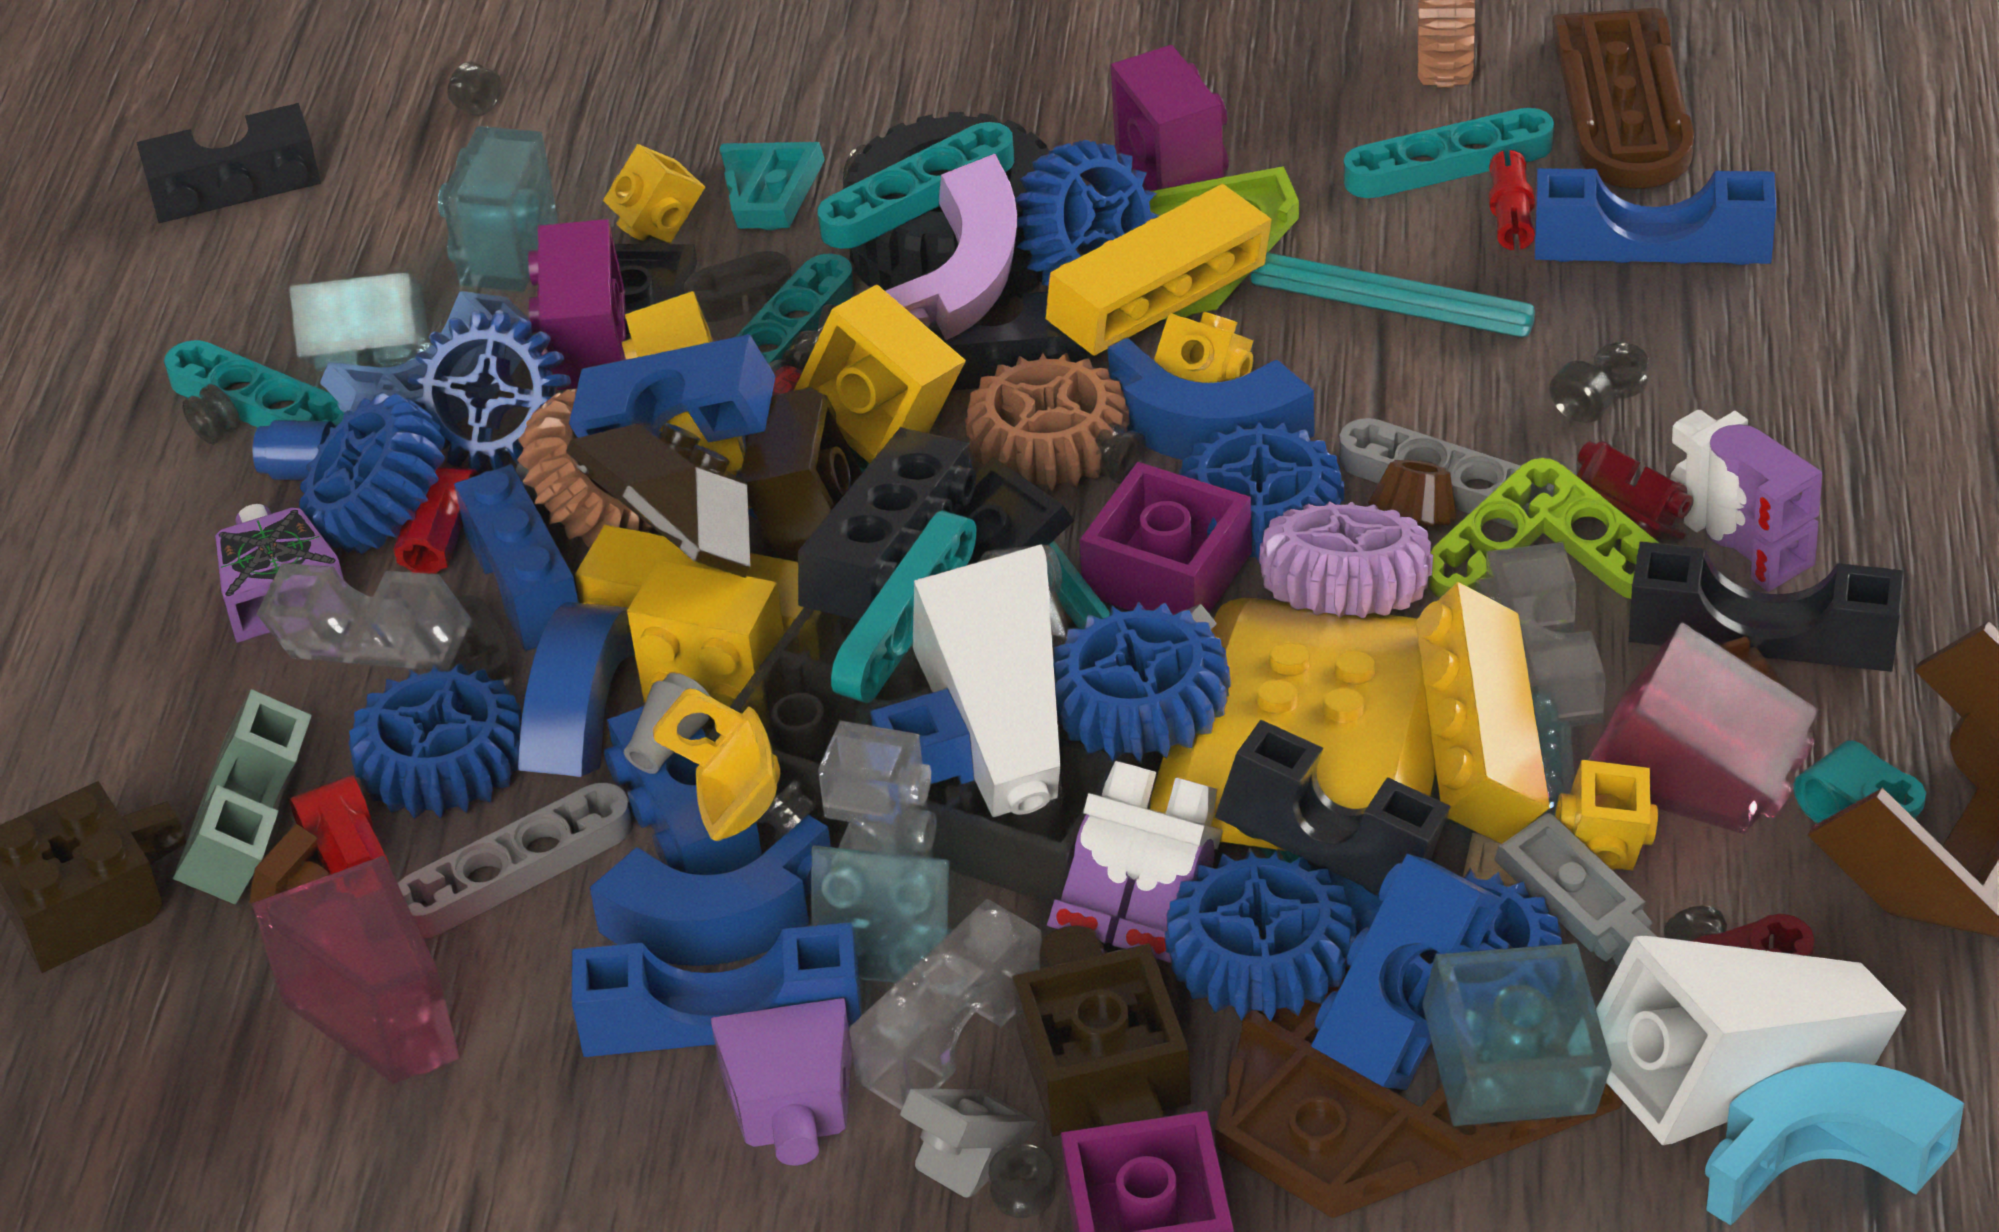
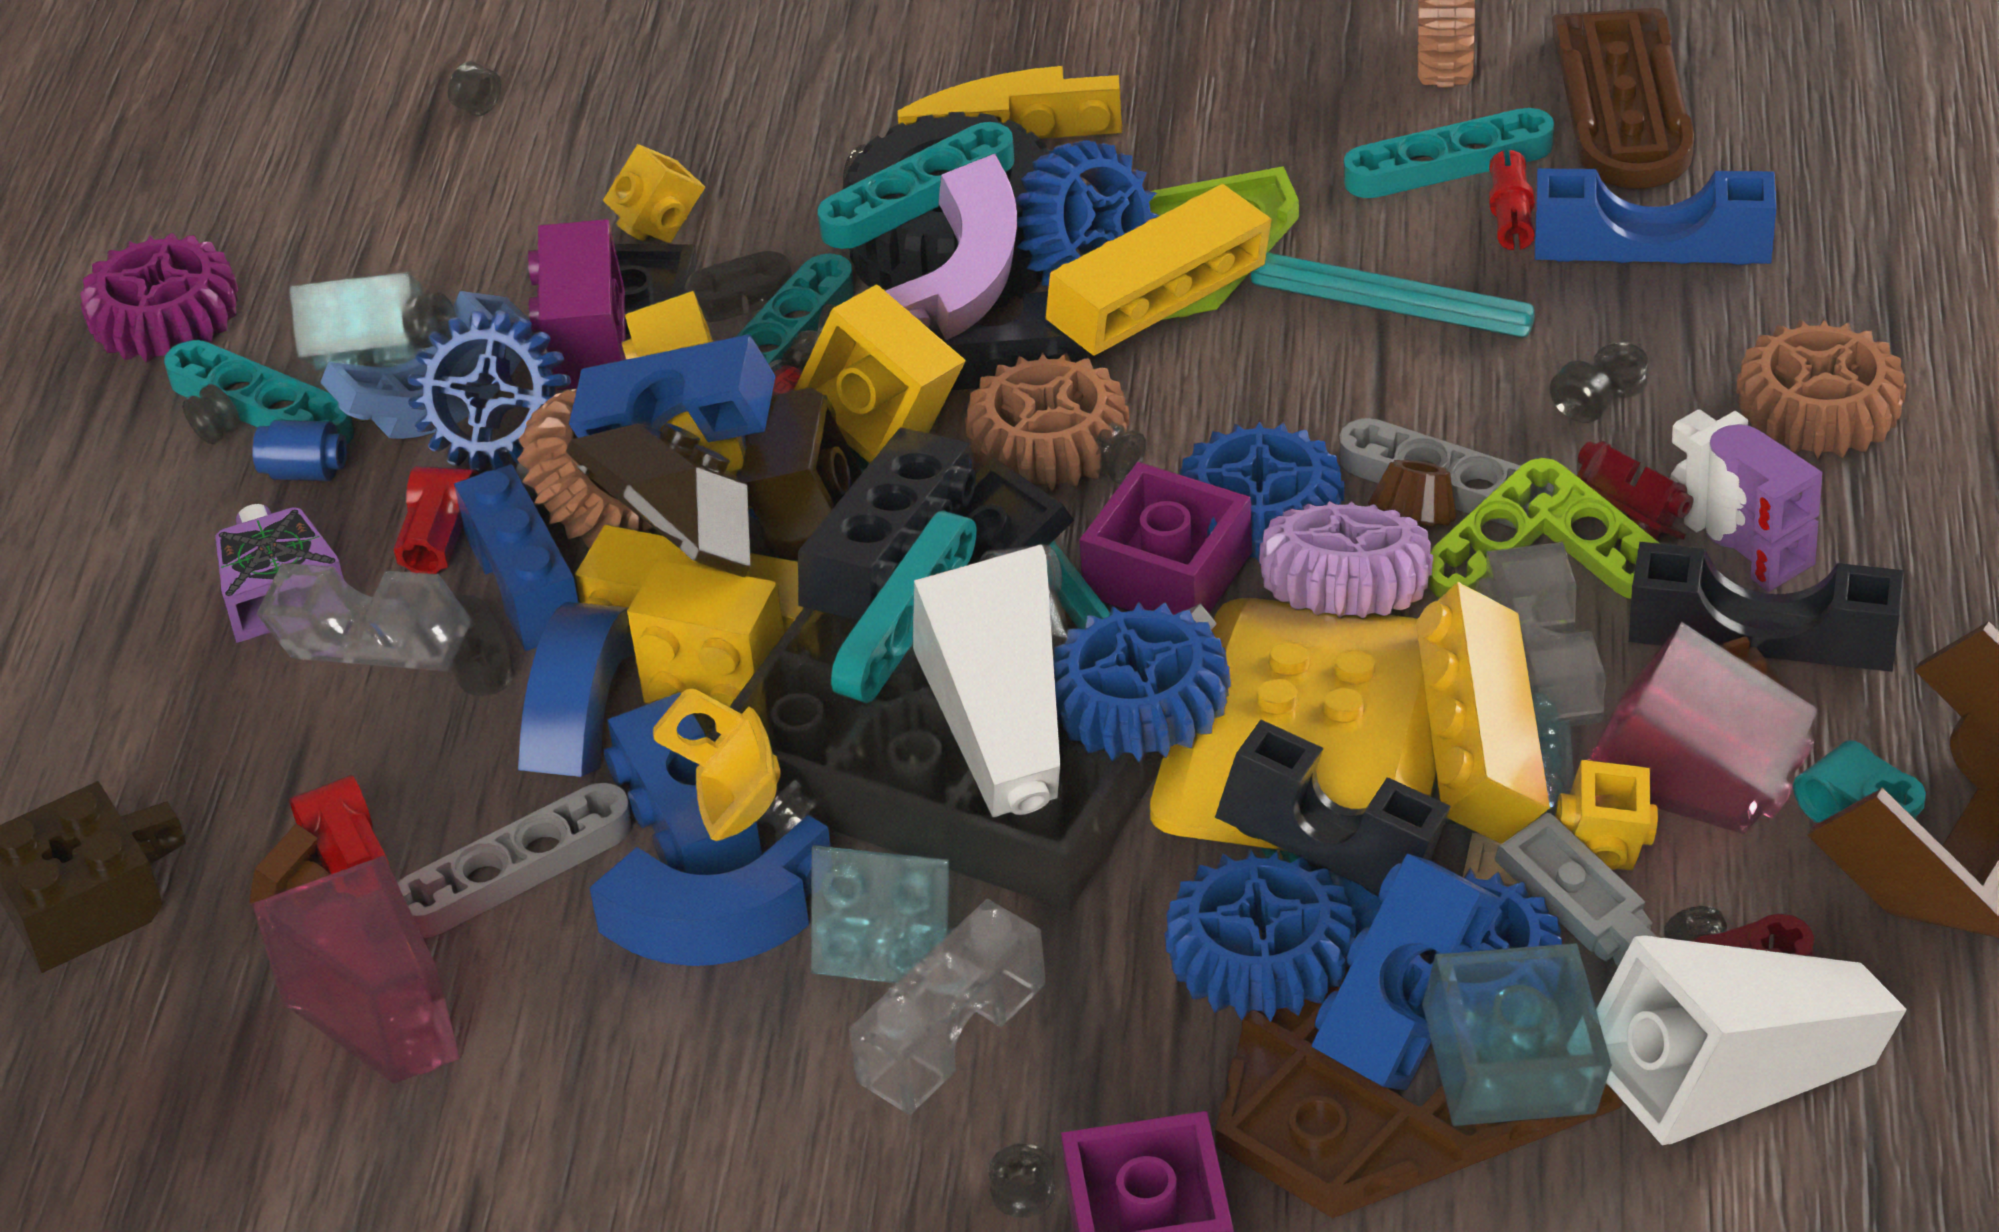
black arch [136,103,321,223] -> none
sand green arch [173,689,312,904] -> none
blue gear [299,392,445,554] -> none
blue gear [349,663,522,819] -> none
clear light blue brick [438,126,558,292] -> none
blue arch [572,922,863,1057] -> none
light grey cone [624,673,710,774] -> none
medium lavender torso [711,998,852,1166] -> none
teal wing [719,142,825,230] -> none
clear arch [818,721,942,924] -> none
blue brick [864,688,975,794] -> none
light grey slope [900,1089,1037,1197] -> none
dark brown brick [1012,926,1191,1137] -> none
hips [1047,761,1223,962] -> none
blue arch [1108,338,1314,460] -> none
magenta brick [1110,44,1229,191] -> none
yellow brick [1154,311,1253,383] -> none
medium azure arch [1705,1062,1964,1225] -> none
none -> magenta gear [80,233,238,363]
none -> clear smoke bush [402,292,456,350]
none -> yellow slope [898,66,1122,139]
none -> nougat gear [1736,319,1906,460]

